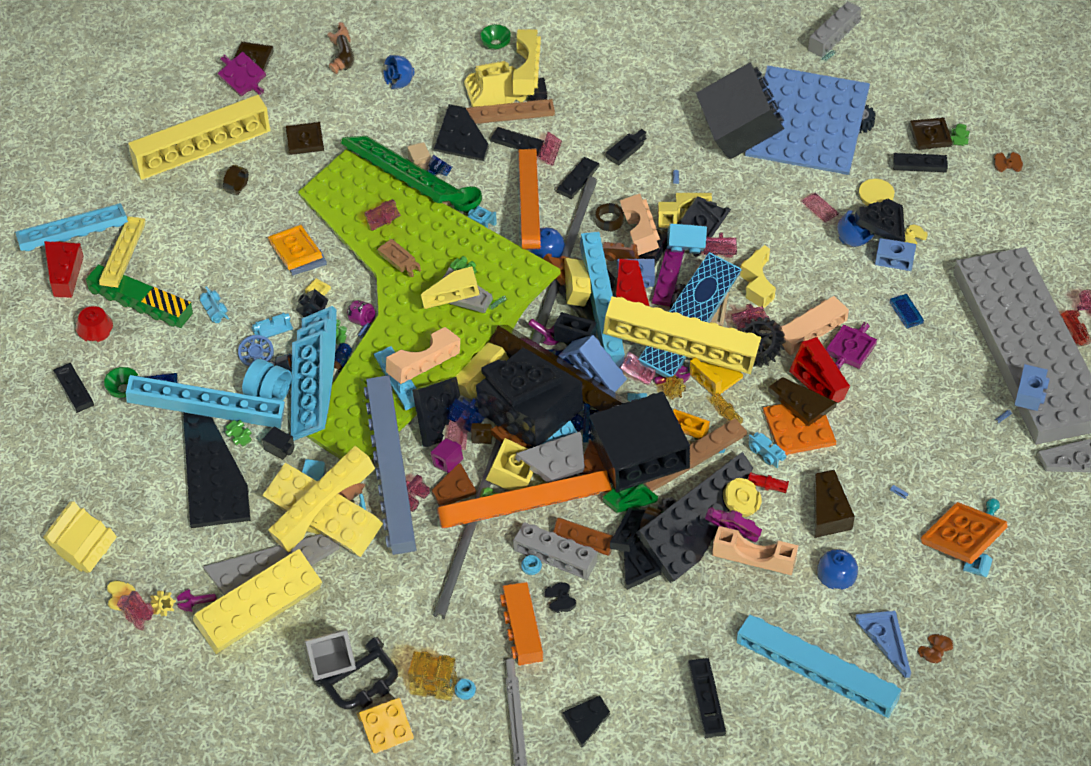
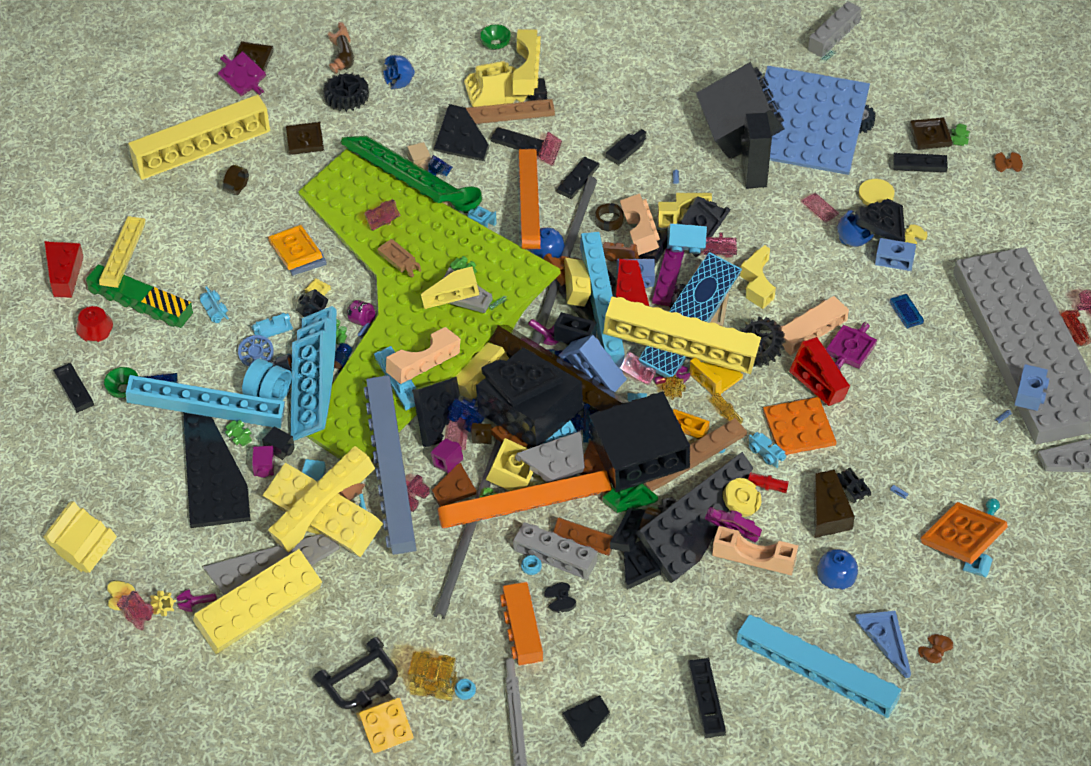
medium azure plate [15,203,128,251] -> none
light grey slope [303,629,356,680] -> none
clear pink hips [731,304,770,331] -> none
dark brown wing [768,377,837,426] -> none
none -> magenta brick [252,446,275,478]
none -> black gear [323,72,370,113]
none -> black brick [741,113,772,189]
none -> black arm [837,467,871,504]

